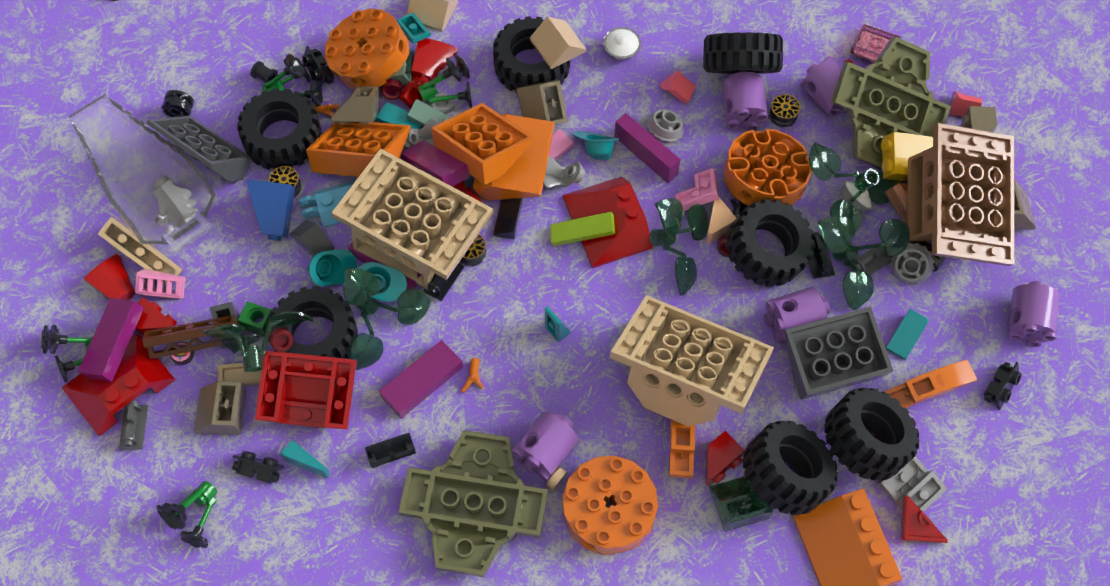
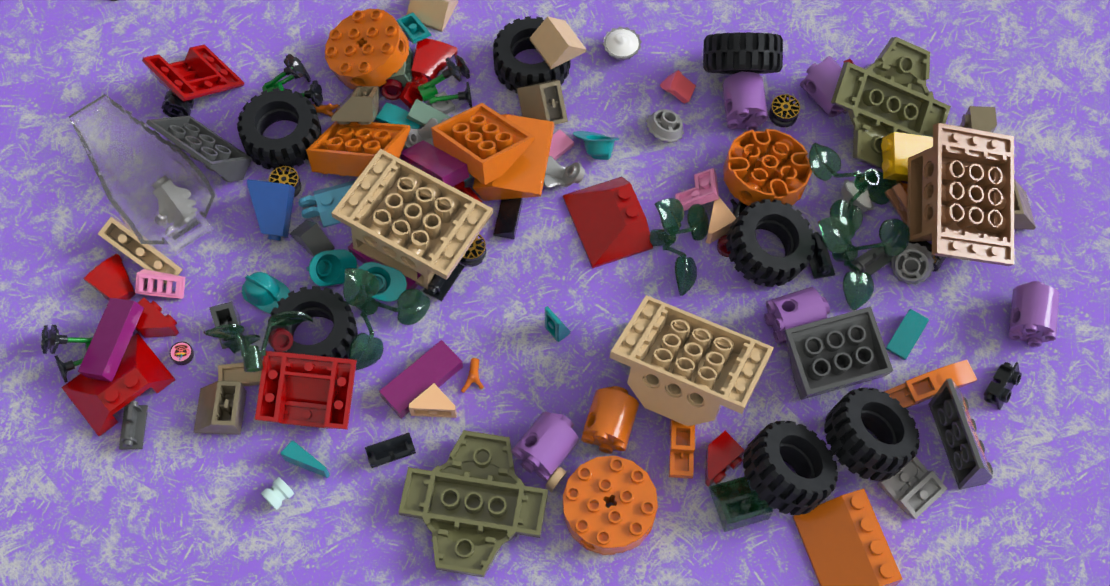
reddish brown fence [142,314,241,359] -> none
plant [156,481,217,548] -> none
black hinge [232,451,284,484] -> none
green brick [237,301,272,338] -> none
black bush [250,61,278,83] -> none
black hinge [302,46,334,87] -> none
lime tile [550,212,615,246] -> none
magenta piece [614,113,681,183] -> none
clear pink tile [850,24,902,62] -> none
red tile [901,495,948,543] -> none
coral tile [950,91,982,117] -> none
none -> red slope [142,44,244,101]
none -> teal piece [242,272,290,314]
none -> light aqua wheel [261,477,294,510]
none -> light nougat slope [409,383,457,418]
none -> orange cylinder [581,386,639,454]
none -> dark grey slope [929,378,993,490]

